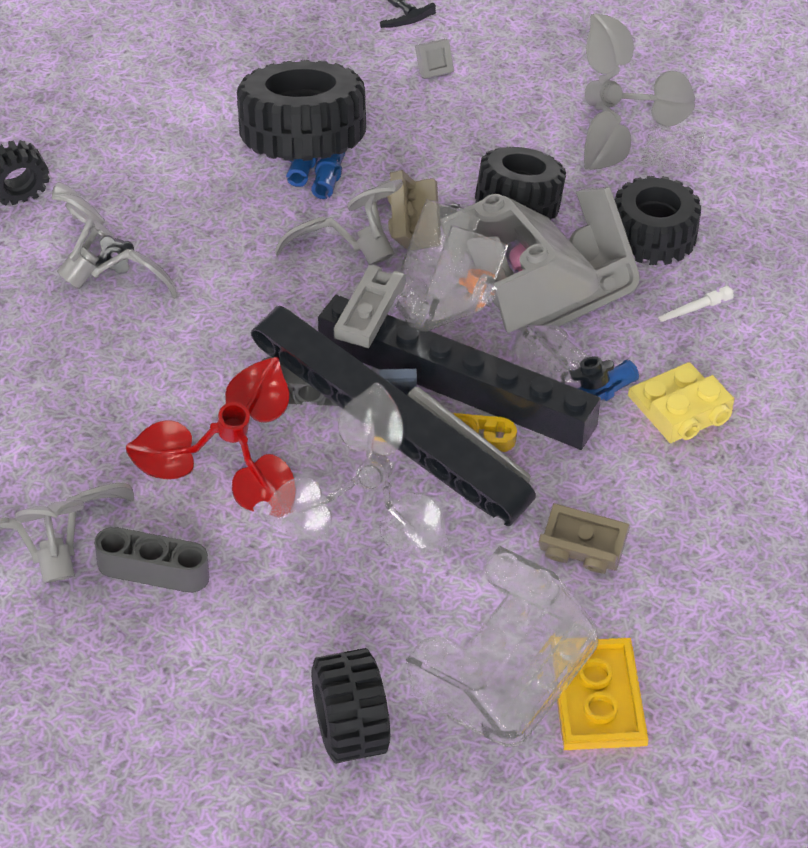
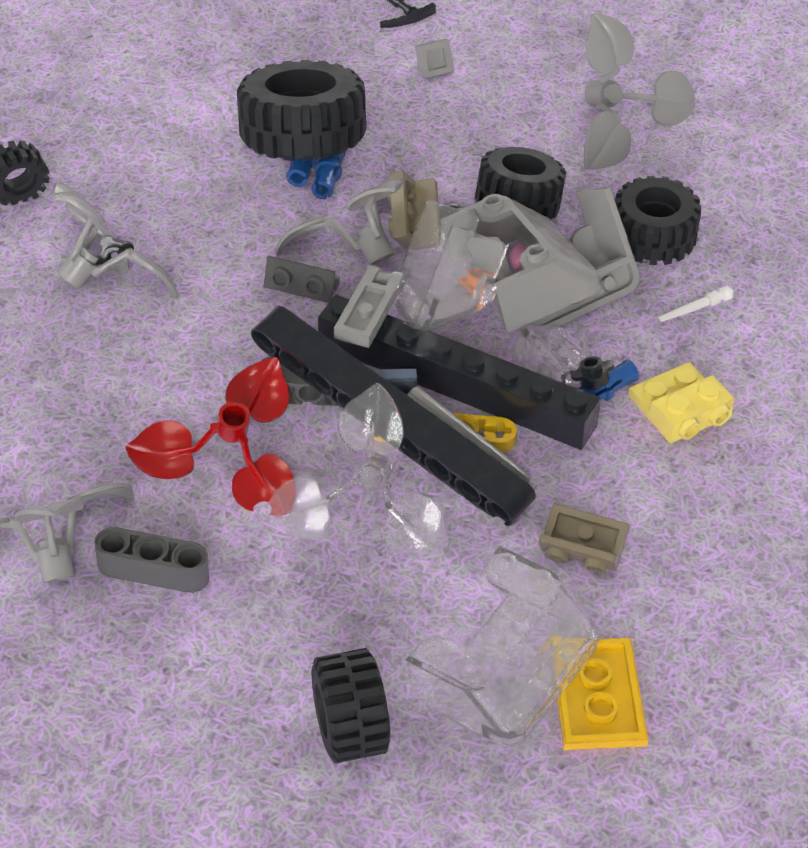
none -> dark grey hinge [263,255,340,303]

